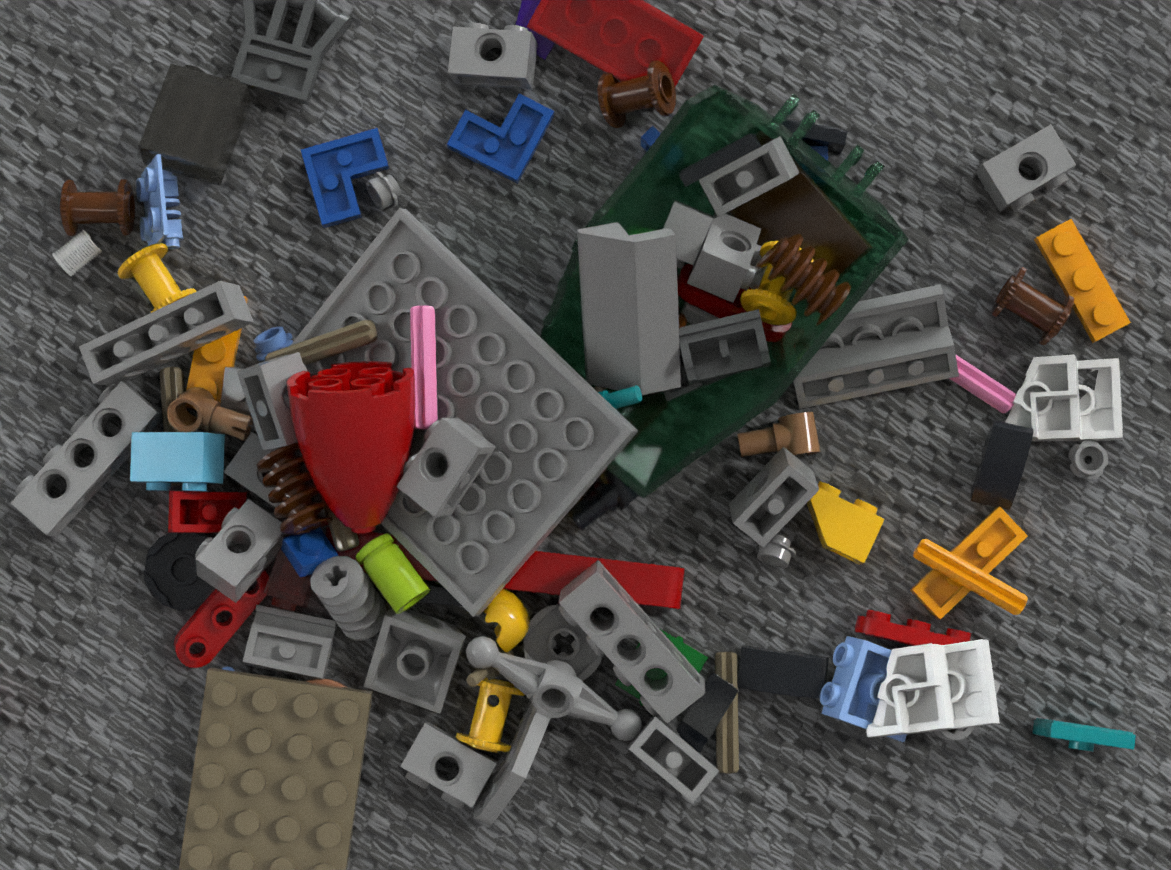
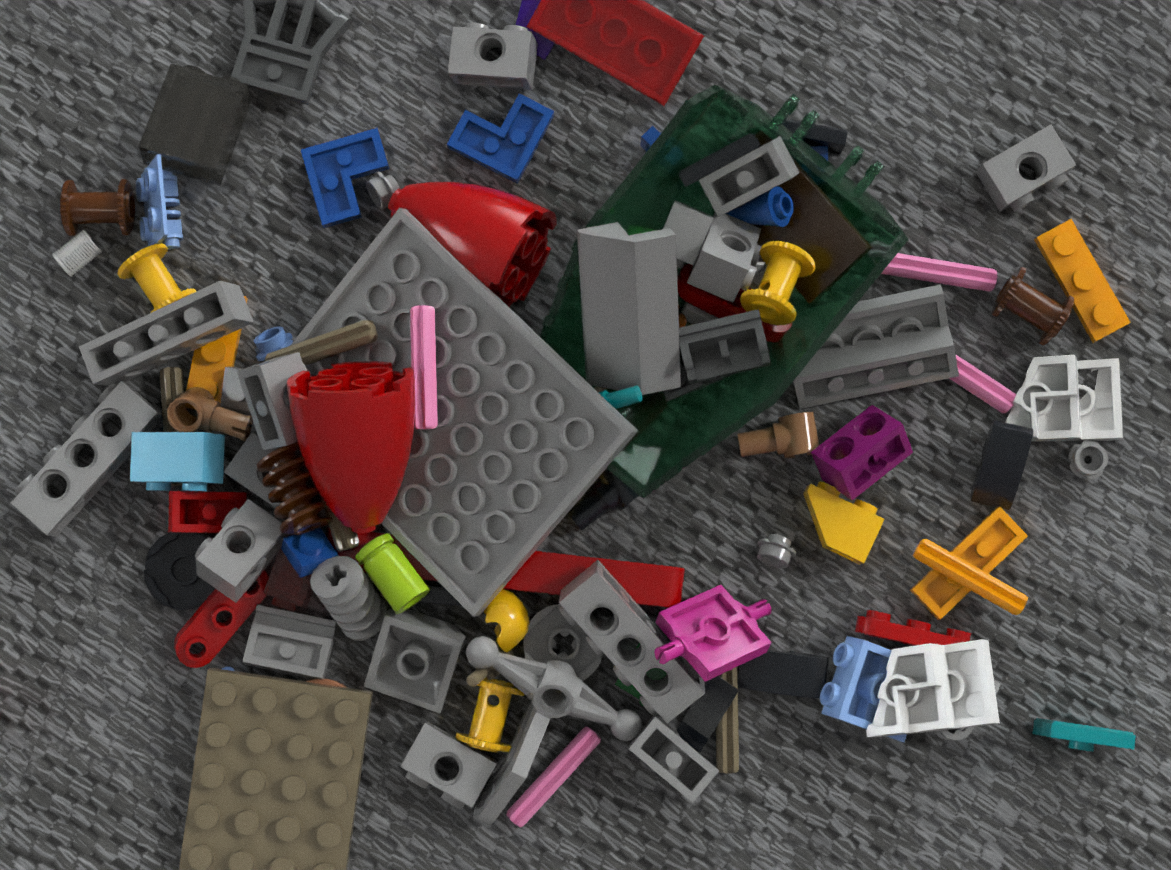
light grey brick [396,418,496,517] -> none
reddish brown hose [597,60,676,128] -> none
light grey brick [729,447,819,548] -> none
reddish brown piece [756,234,851,326] -> none
none -> red cylinder [388,182,557,307]
none -> bright pink axle [506,726,601,828]
none -> dark pink plate [654,585,772,682]
none -> blue cone [725,186,793,227]
none -> magenta brick [811,405,913,500]
none -> bright pink axle [878,251,997,292]

